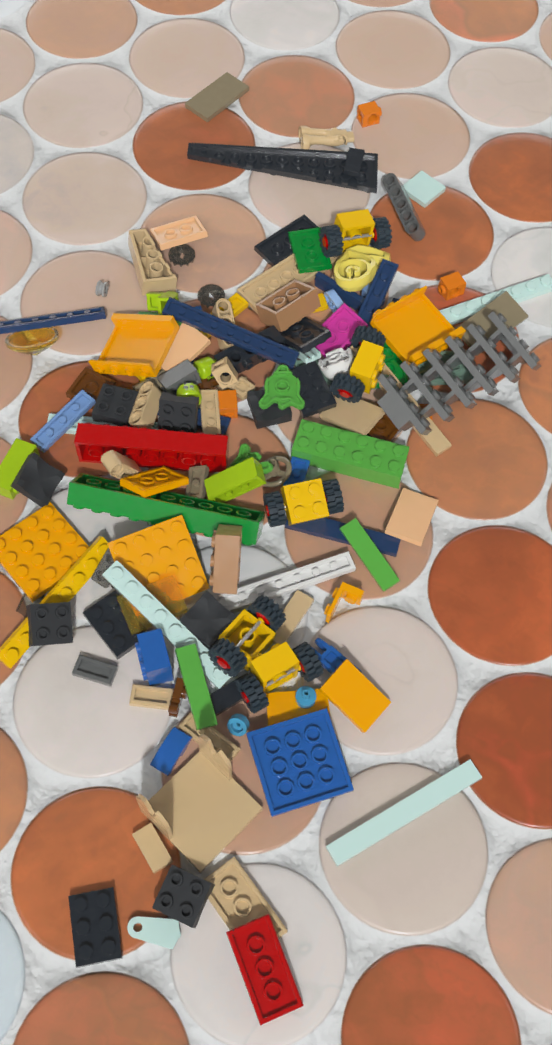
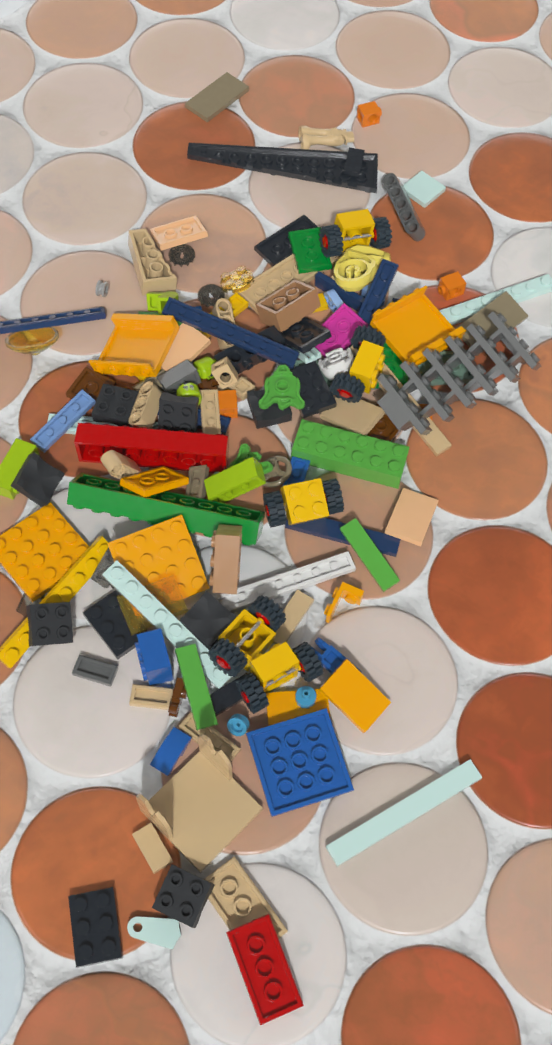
none -> clear yellow plate [220,266,254,293]

